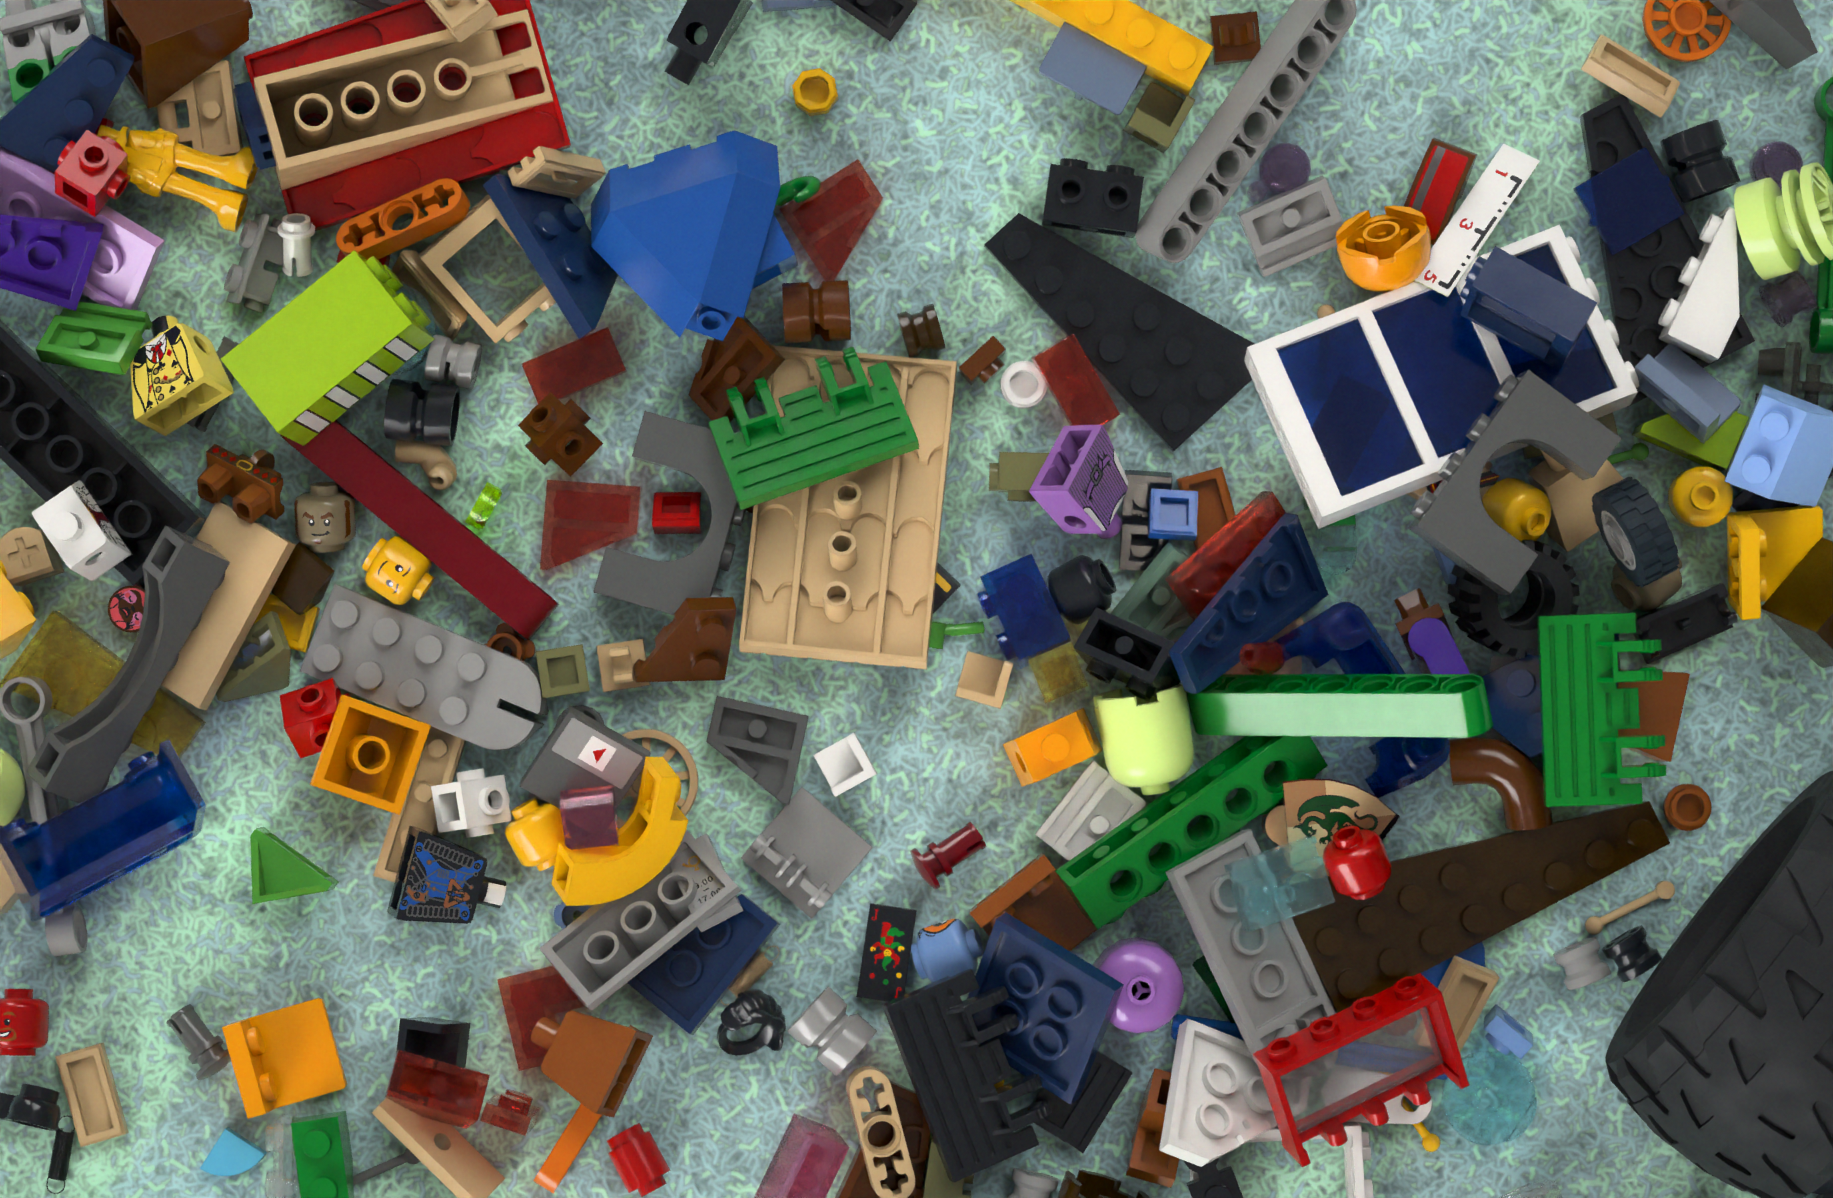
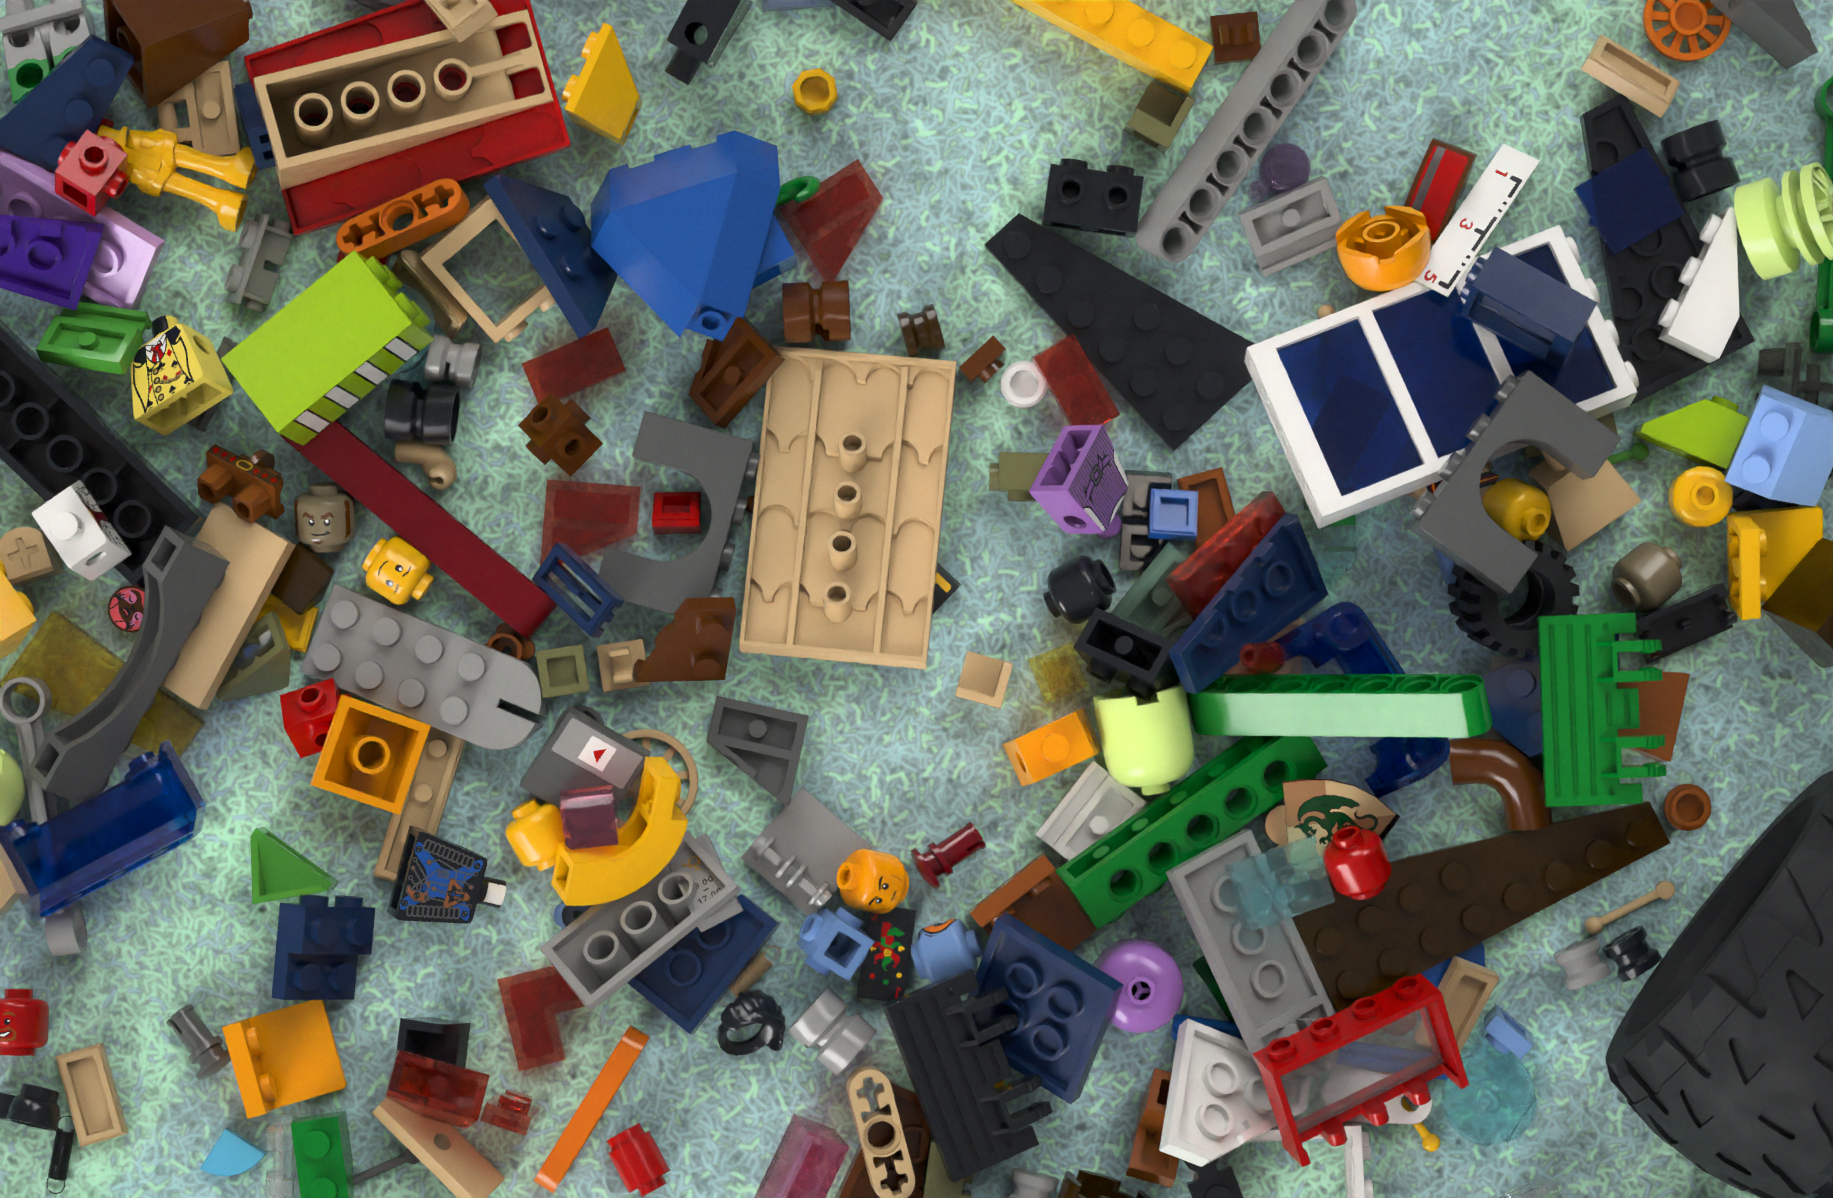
white pin [278,213,315,277] -> none
white brick [431,768,512,838] -> none
clear neon green tile [465,482,503,530] -> none
tan tile [507,146,606,199] -> none
dark orange torso [531,1010,653,1117] -> none
green hinge [708,347,919,510] -> none
white panel [813,732,877,797] -> none
bright green hand [929,621,985,649] -> none
clear blue bracket [976,554,1071,669] -> none
black plate [1031,1051,1132,1153] -> none
sand blue panel [1039,22,1147,115] -> none
hips [1394,588,1470,674] -> none
black wheel [1592,477,1679,588] -> none
sand blue panel [1635,344,1741,444] -> none
clear purple piece [1749,141,1803,191] -> none
wheel [1759,271,1817,327] -> none
none -> dark blue plate [271,895,375,1000]
none -> dark blue tile [531,542,625,638]
none -> yellow slope [562,22,643,146]
none -> medium blue brick [796,906,875,981]
none -> light orange head [836,848,909,914]

